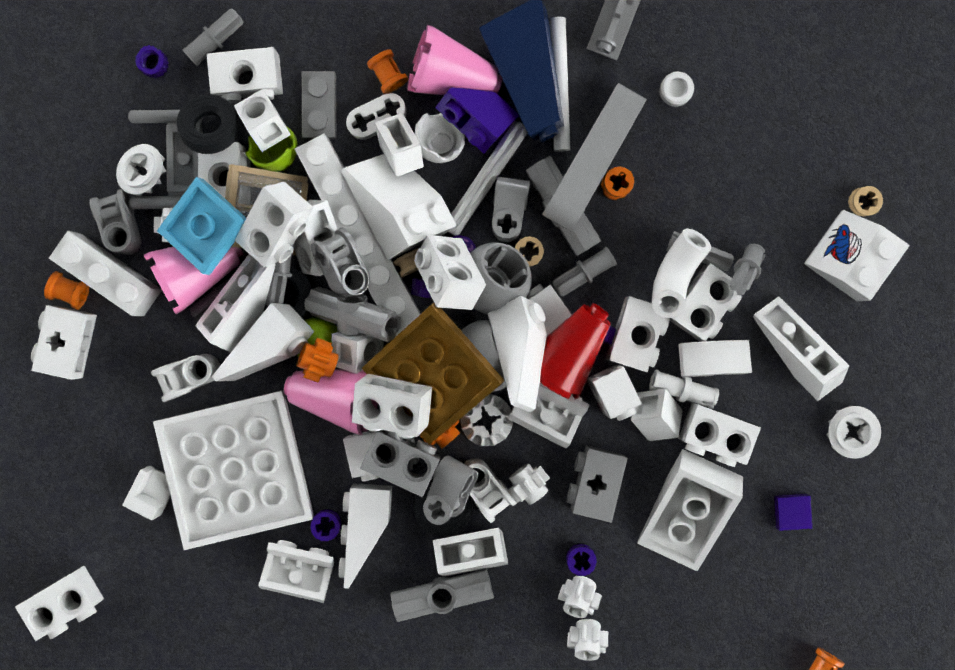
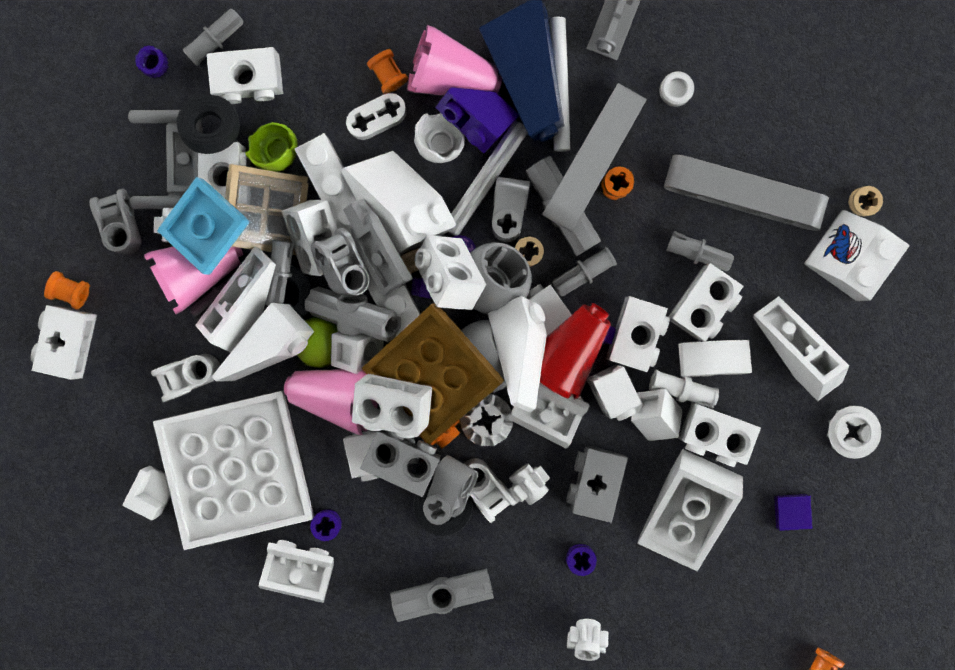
white brick [15,566,104,641] -> none
white brick [49,231,162,316] -> none
white gear [116,144,167,197] -> none
white brick [234,89,291,152] -> none
white brick [235,182,314,267] -> none
orange gear [297,338,339,383] -> none
light grey plate [301,71,337,140] -> none
white slope [339,483,392,589] -> none
white piece [375,113,424,176] -> none
white brick [433,528,508,576] -> none
white gear [558,576,602,618] -> none
white cylinder [652,229,711,318] -> none
light grey axle [730,244,766,295] -> none
none -> light grey hinge [343,199,413,296]
none -> light grey beam [664,155,829,231]

